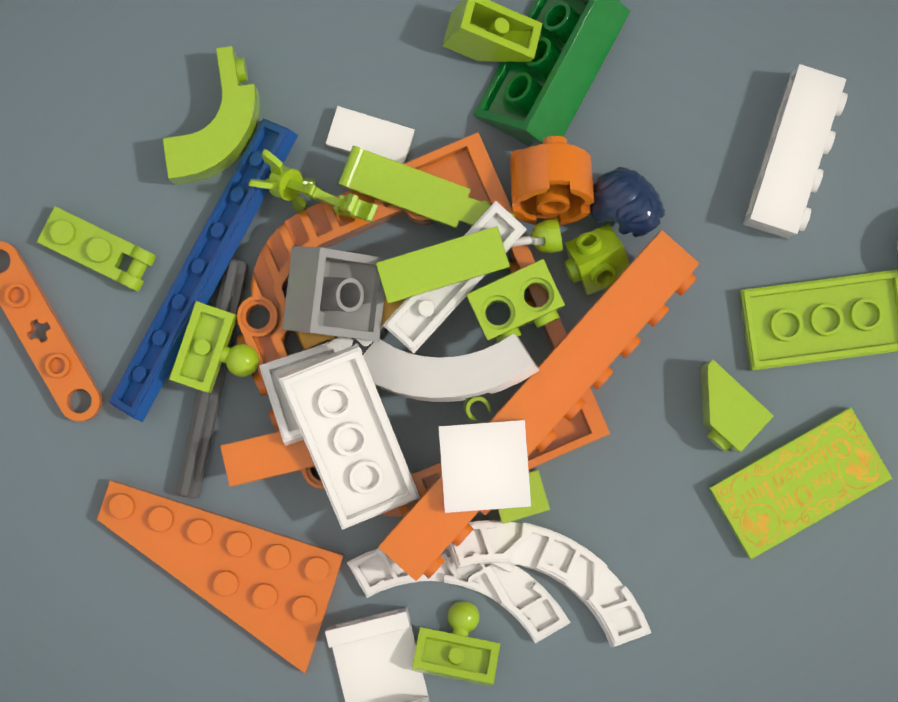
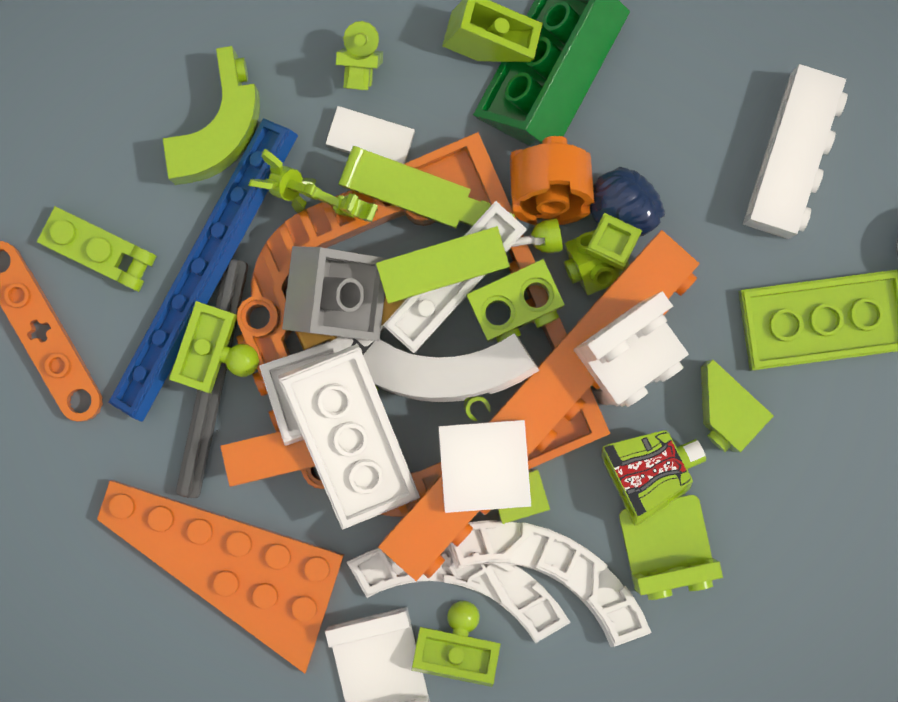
lime tile [708,407,893,559] -> none
none -> lime hips [336,21,383,90]
none -> white bracket [573,291,689,407]
none -> lime tile [585,213,642,271]
none -> torso [601,430,706,526]
none -> lime bracket [619,495,723,600]

